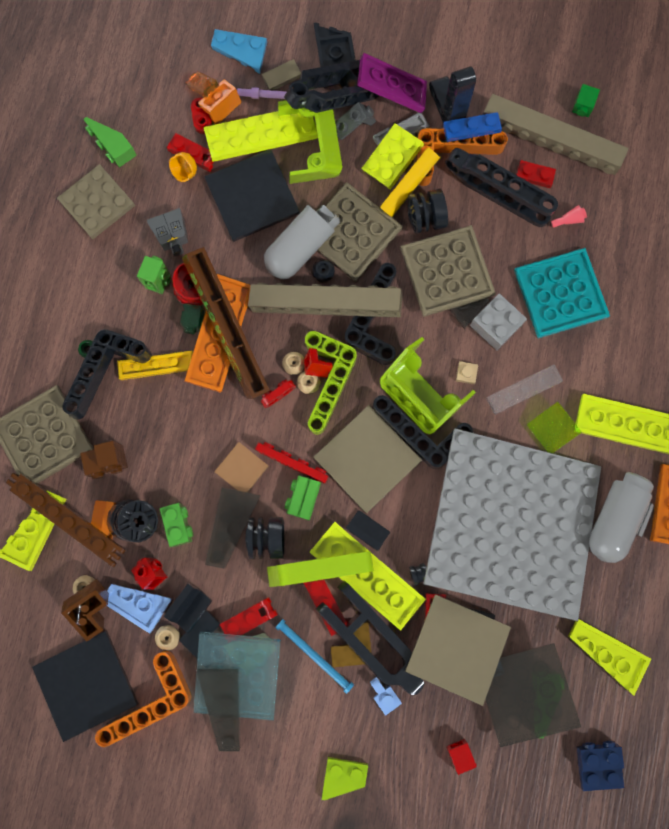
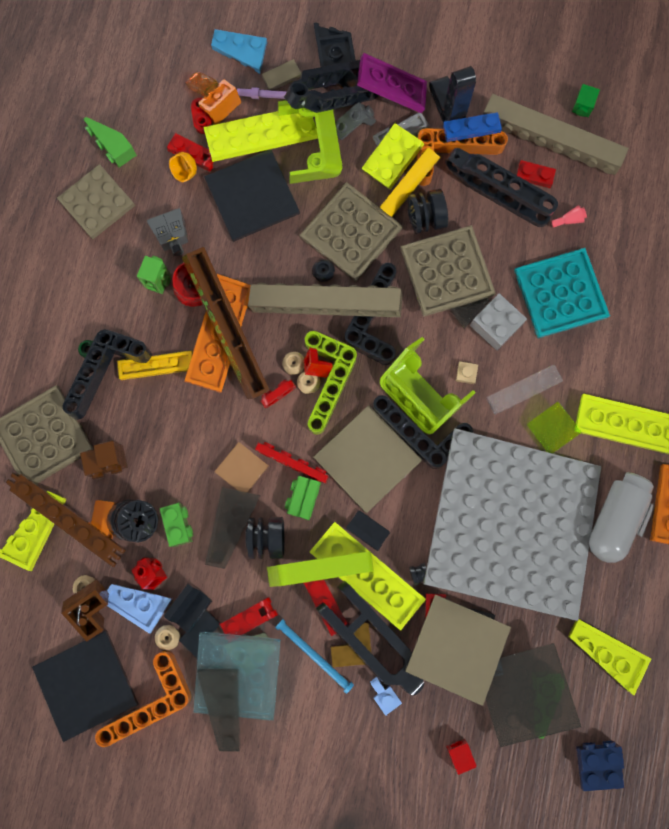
clear green window [180,304,204,334] -> none
light grey piece [264,205,340,279] -> none
lime wing [322,757,368,800] -> none

